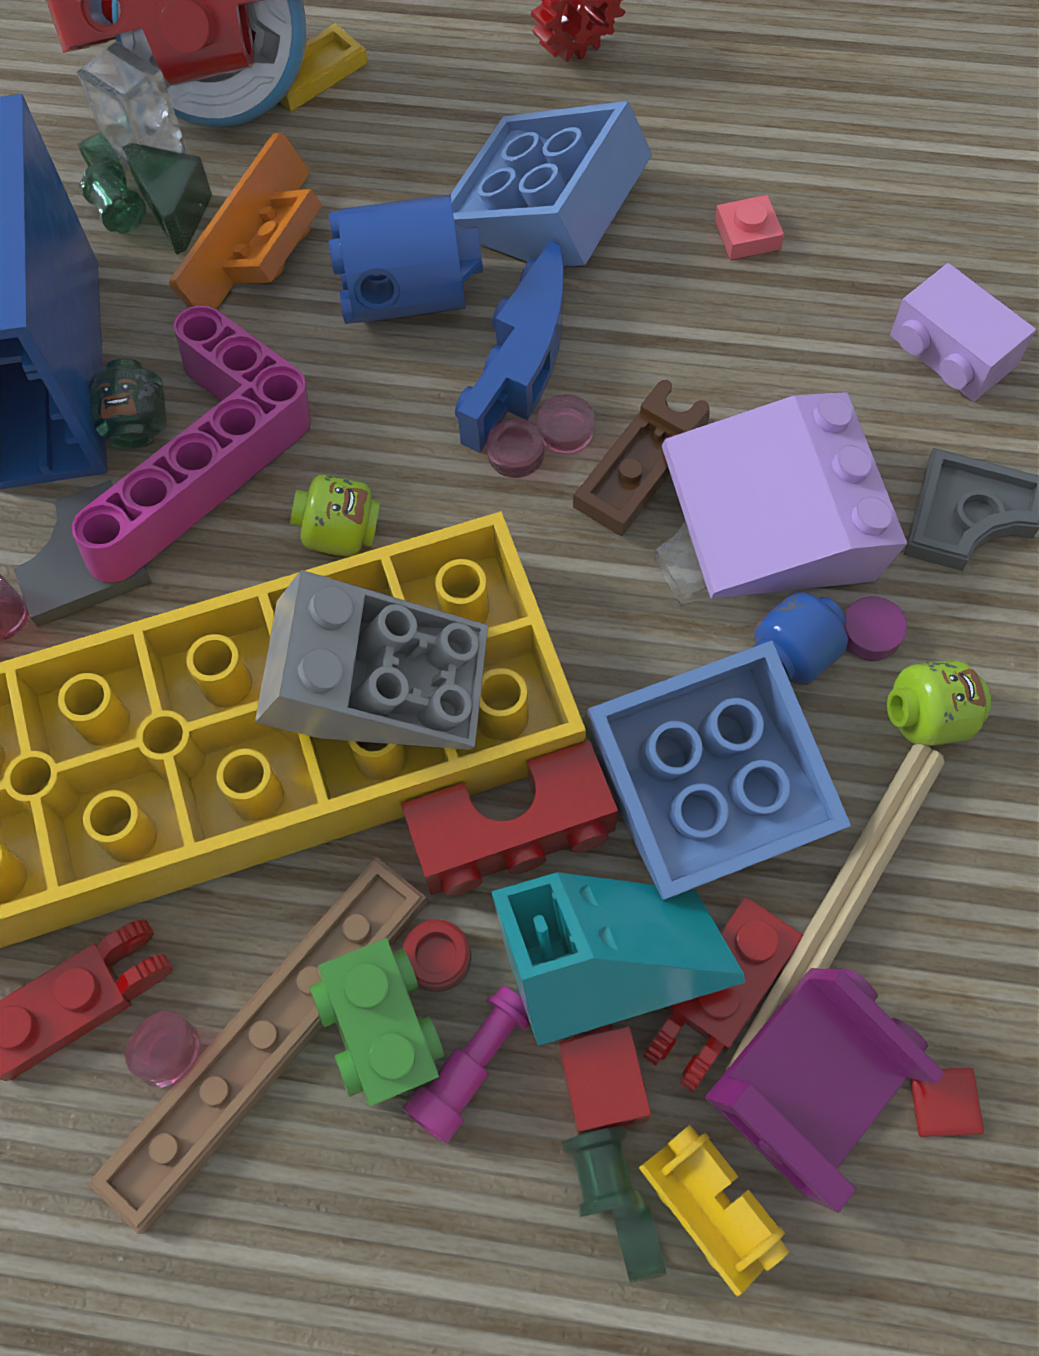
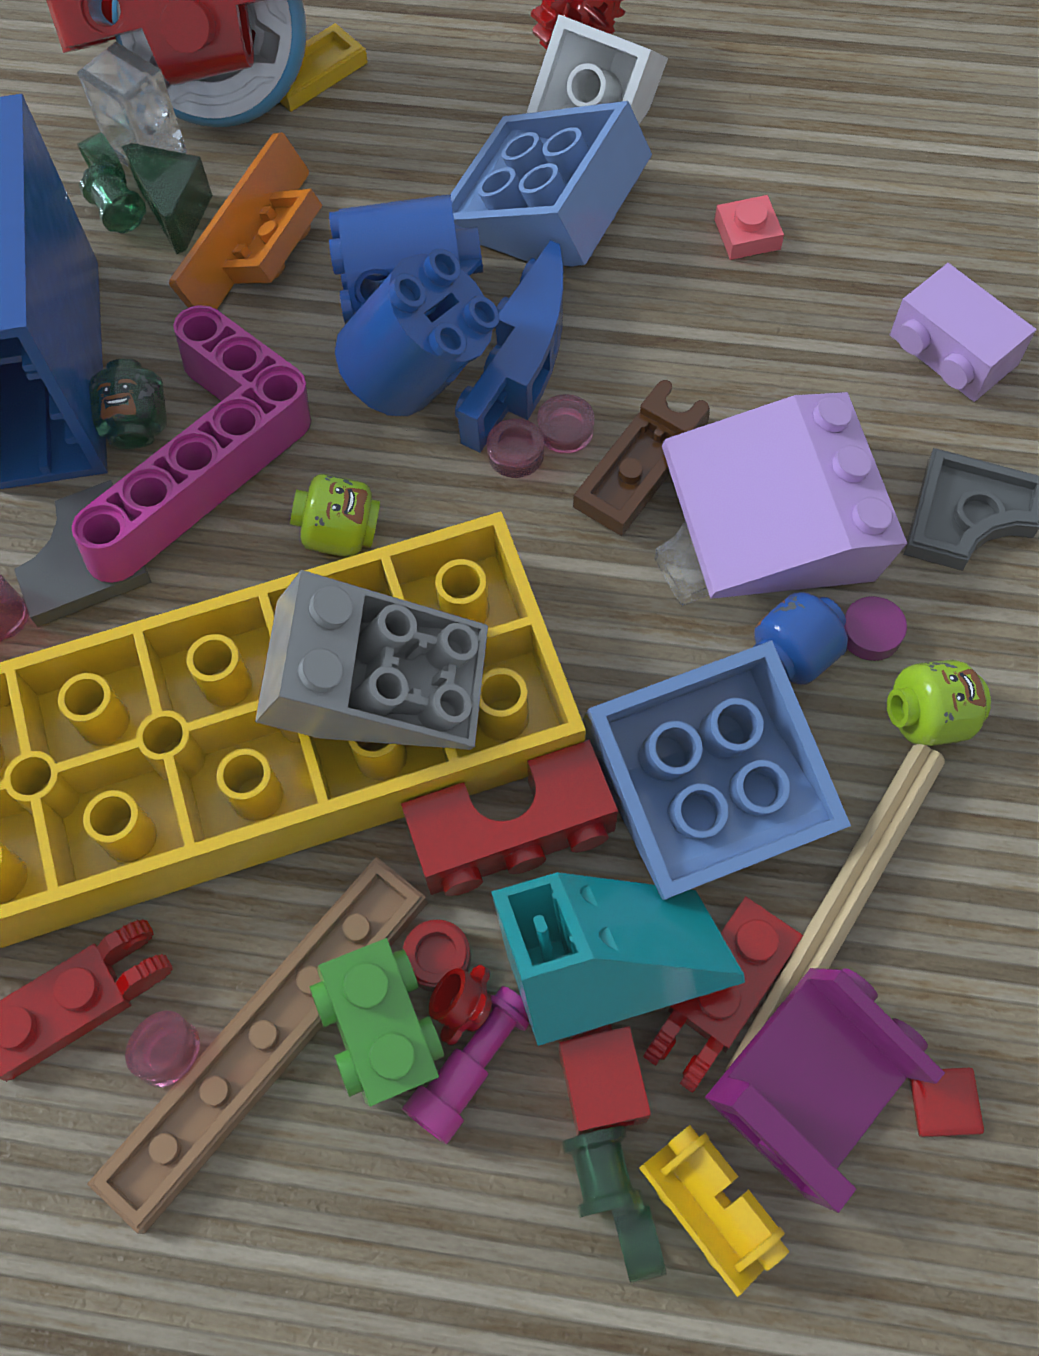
none -> blue cylinder [335,249,499,416]
none -> red plate [429,965,492,1045]
none -> white slope [527,15,668,124]

